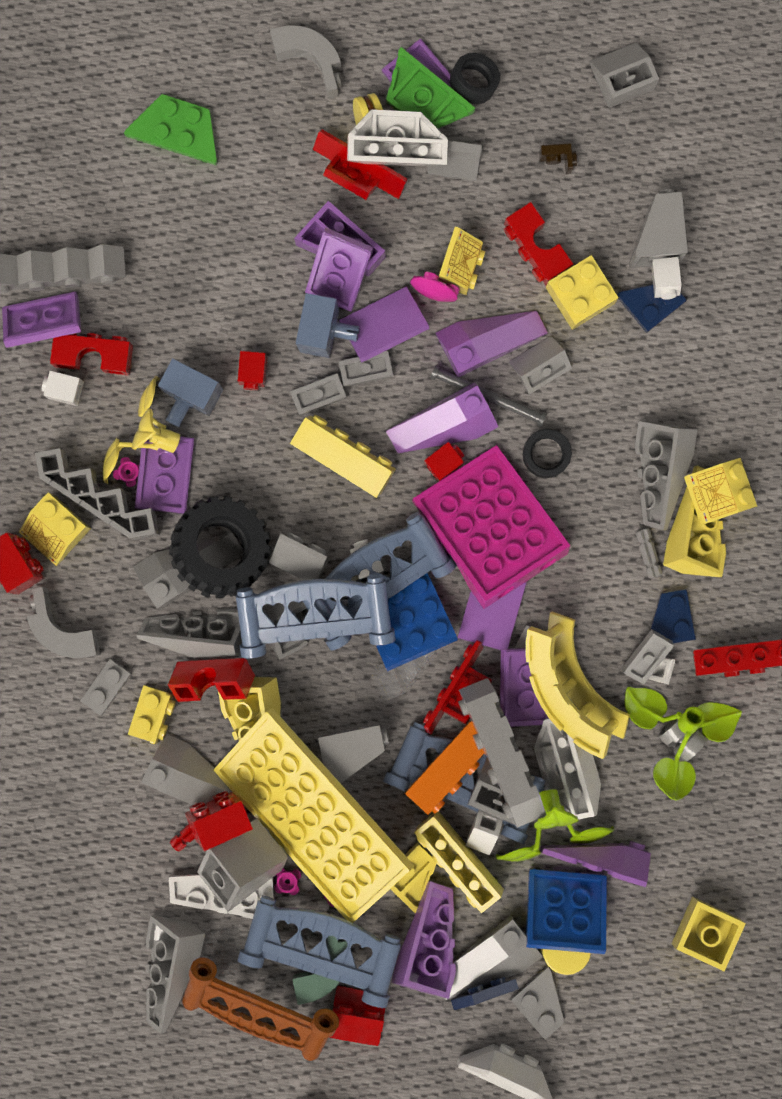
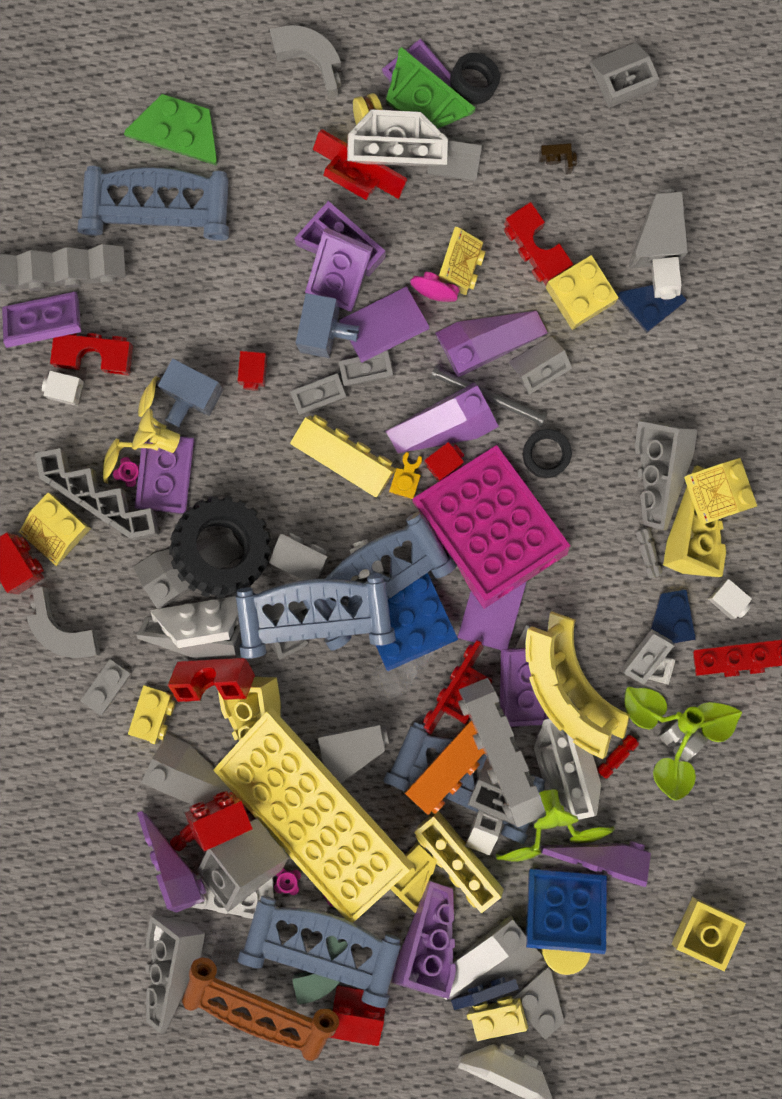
none -> sand blue piece [77,166,229,241]
none -> medium lavender wedge [137,811,207,913]
none -> white wing [151,596,239,648]
none -> yellow plate [389,452,422,500]
none -> light yellow bracket [467,996,528,1041]
none -> red axle [597,735,639,779]
none -> white brick [708,579,752,619]

